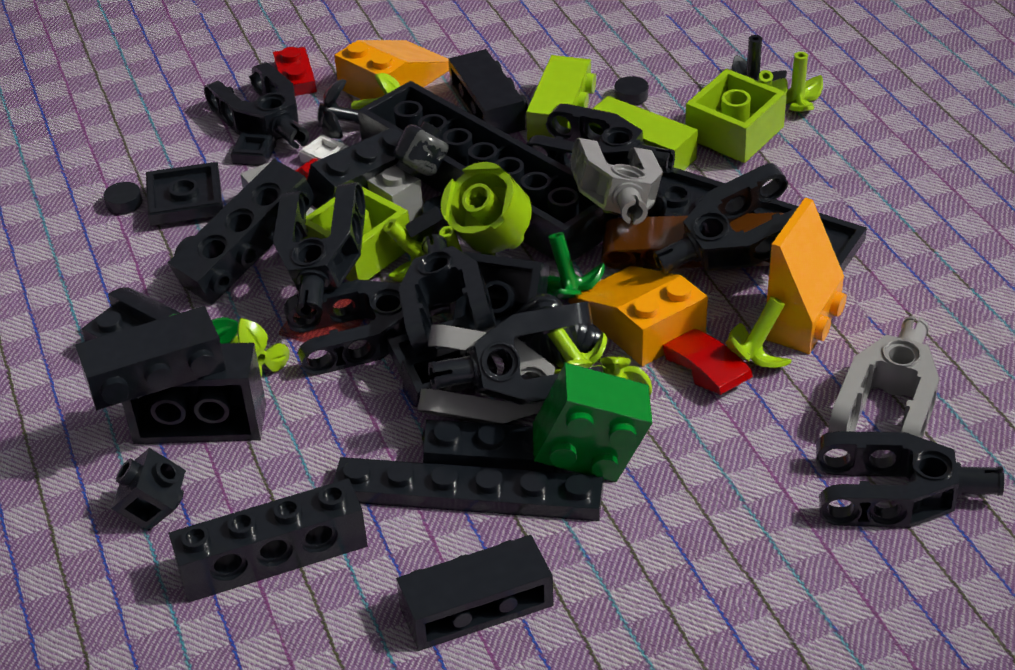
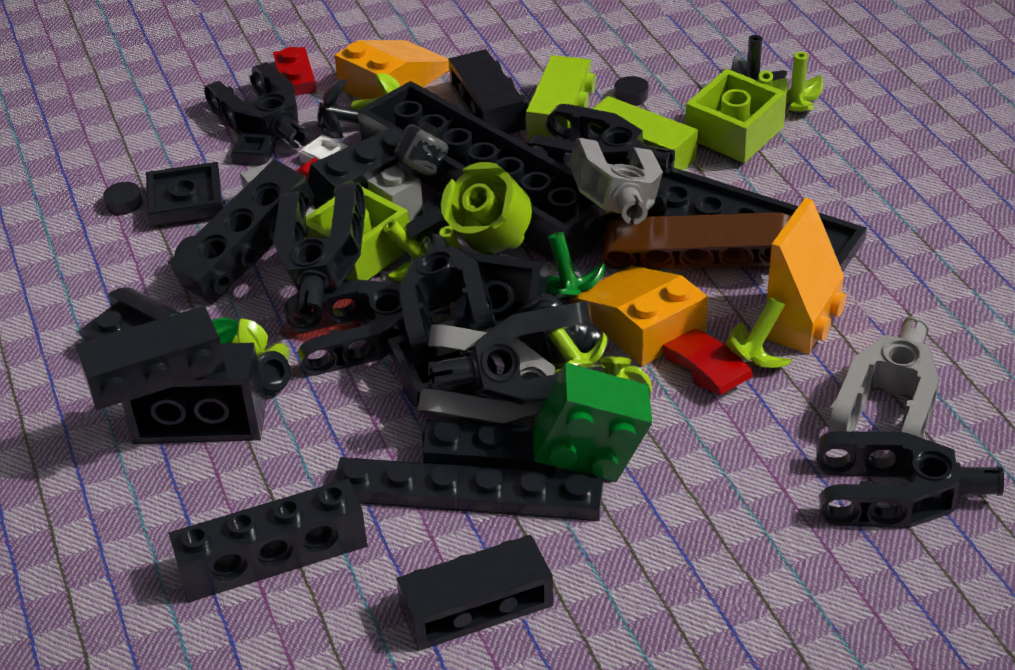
black brick [111,448,186,531] -> none
black piece [653,163,798,275] -> none
none -> black tile [257,351,291,393]

